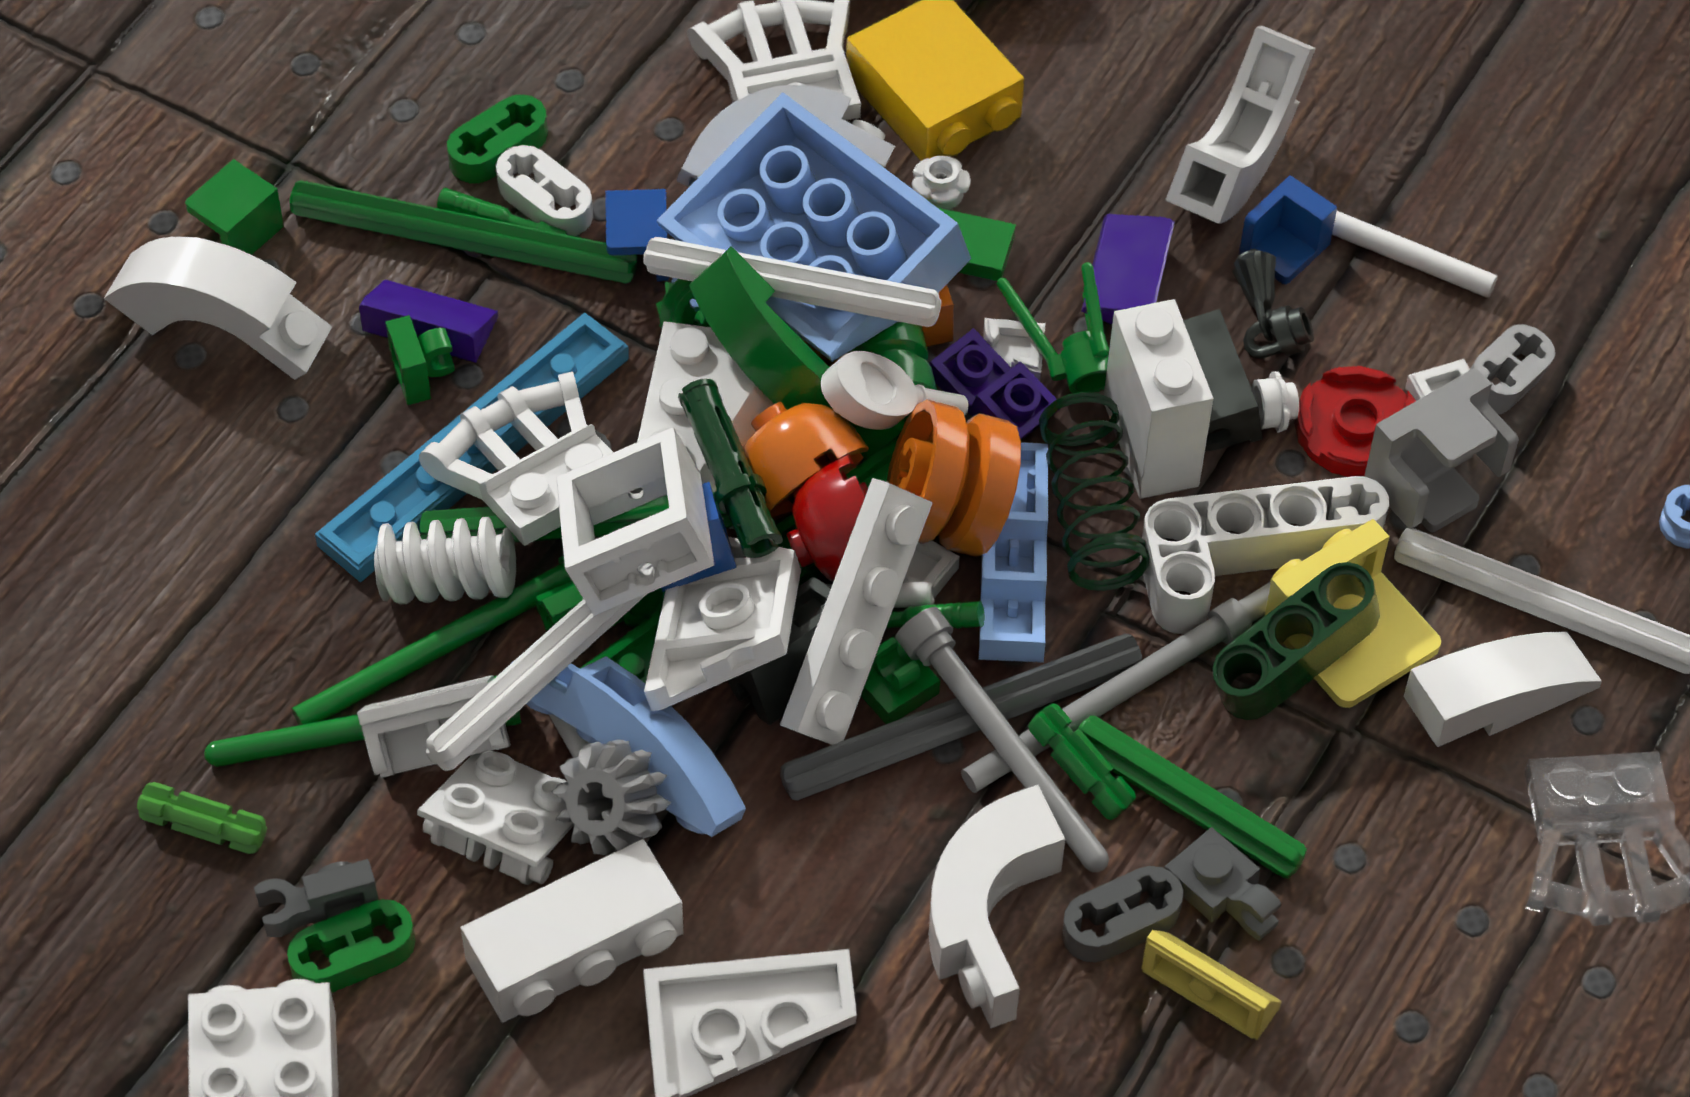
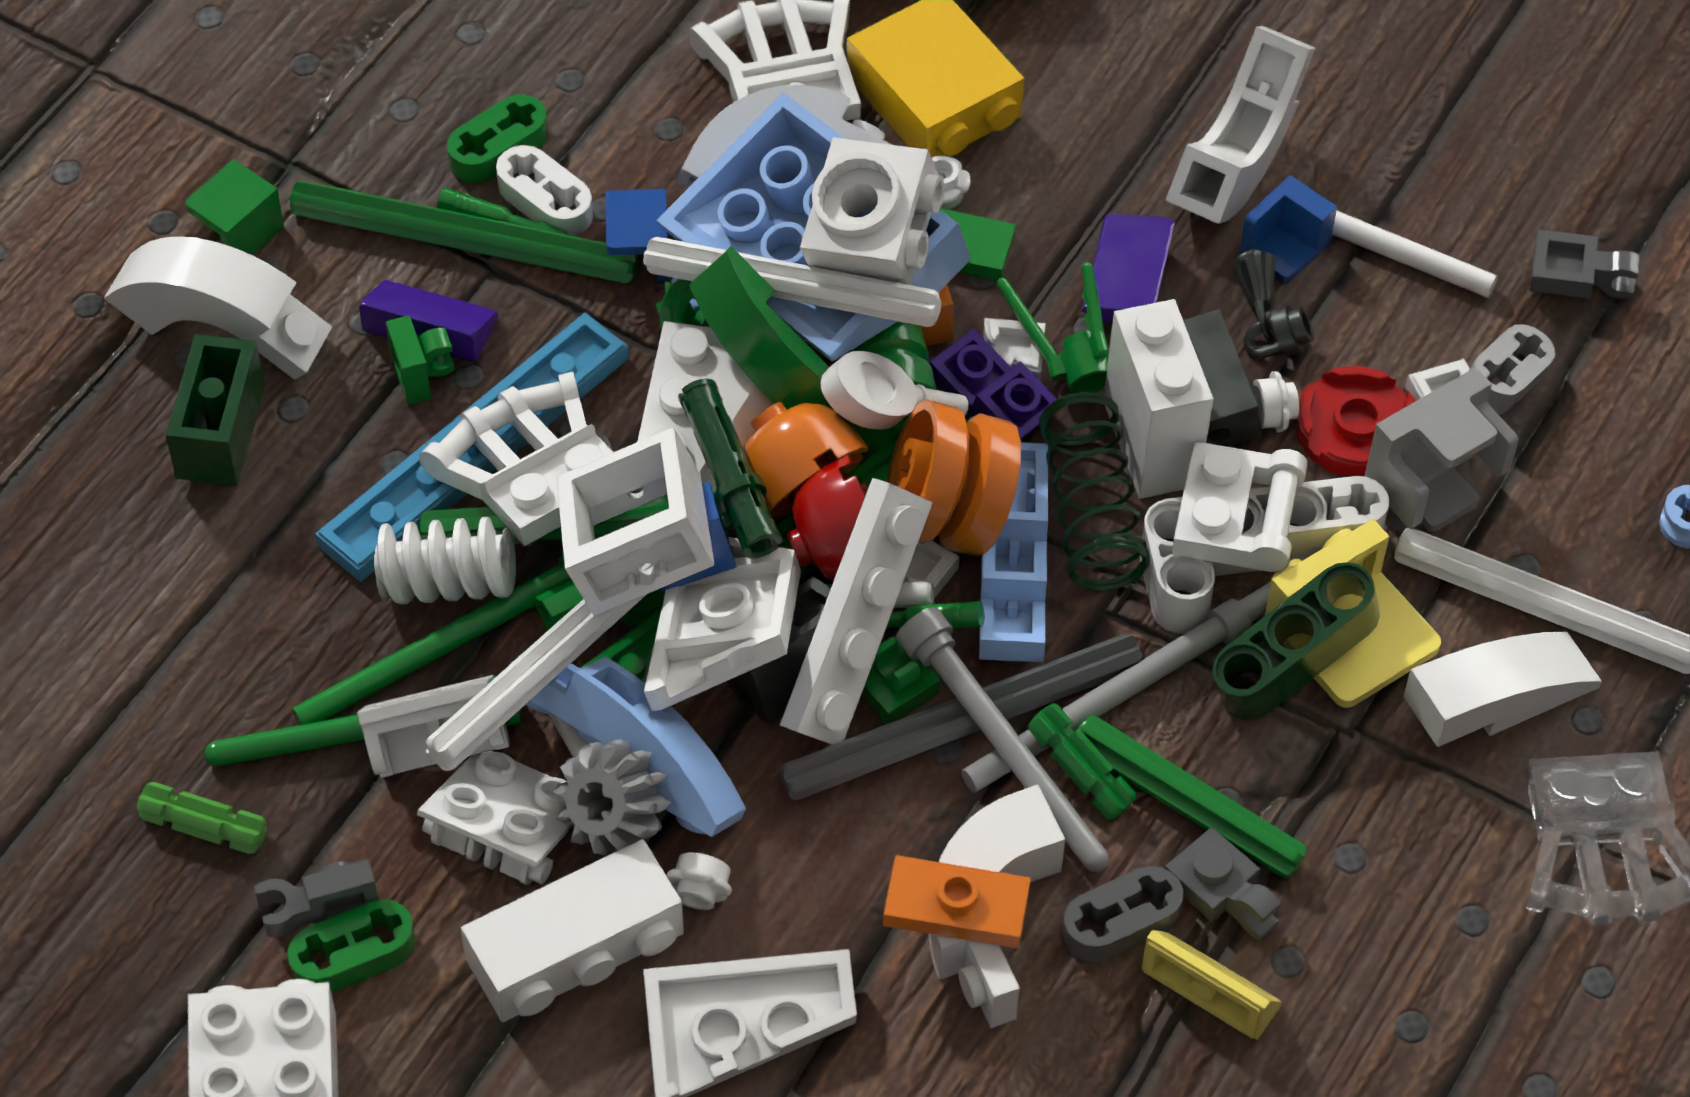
none -> dark green brick [166,334,265,486]
none -> white plate [667,853,732,910]
none -> white brick [800,137,945,285]
none -> orange plate [883,855,1031,949]
none -> white plate [1172,441,1308,572]
none -> dark grey plate [1530,230,1640,299]

